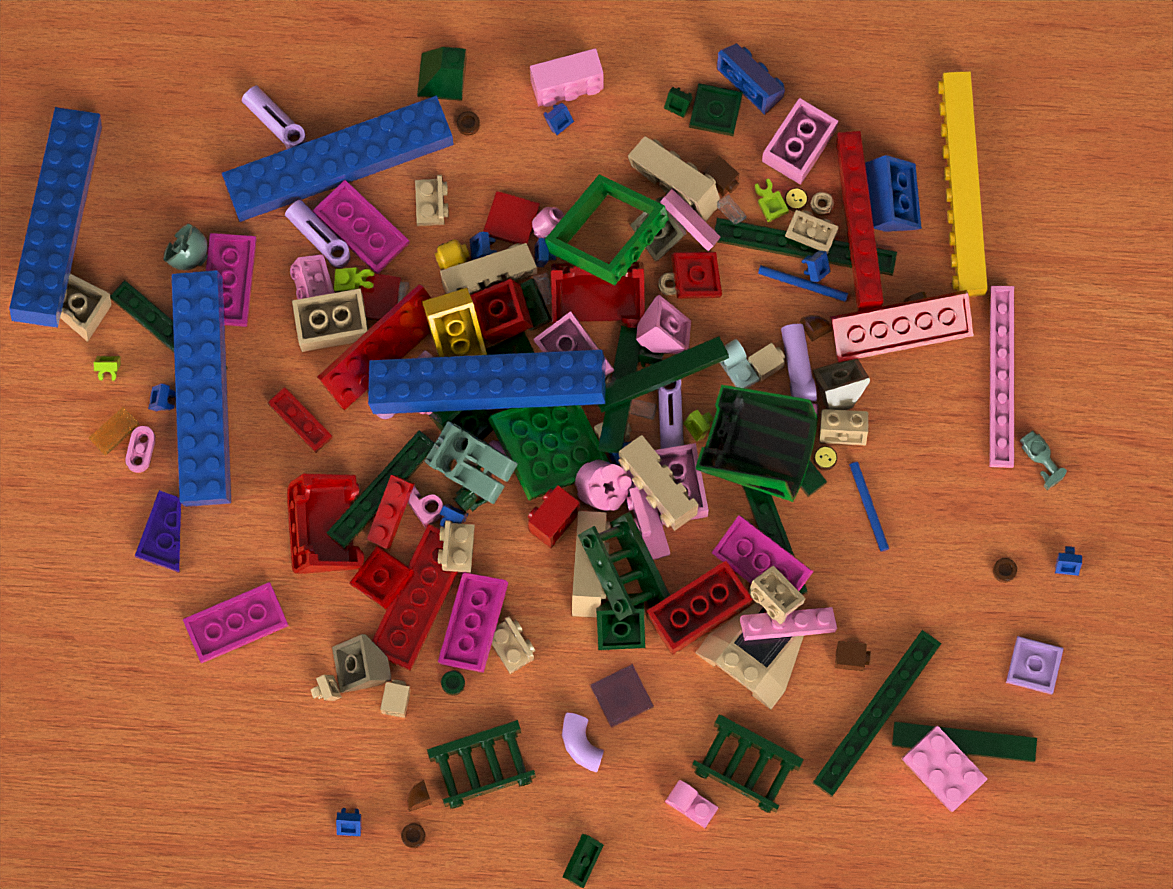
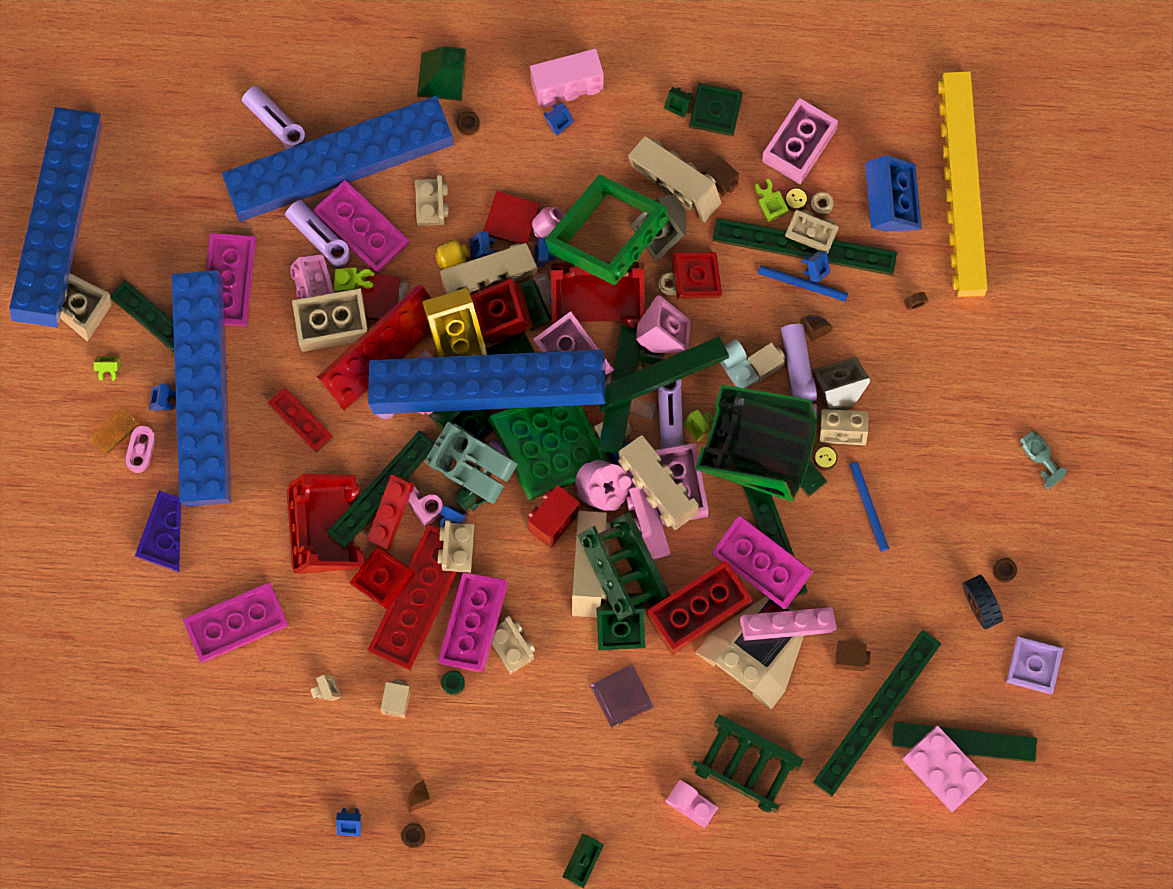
sand green cylinder [163,224,208,271] -> none
dark tan slope [332,634,392,693] -> none
dark green fence [427,720,536,809] -> none
lavender cylinder [562,713,604,772] -> none
bright pink tile [660,188,721,251] -> none
blue slope [717,43,785,115] -> none
clear piece [717,195,746,225] -> none
tan bracket [749,566,806,624] -> none
plate [830,290,974,362] -> none
red brick [836,131,883,311] -> none
bright pink plate [989,286,1014,468] -> none
blue tile [1055,546,1082,576] -> none
none -> black wheel [962,574,1003,630]

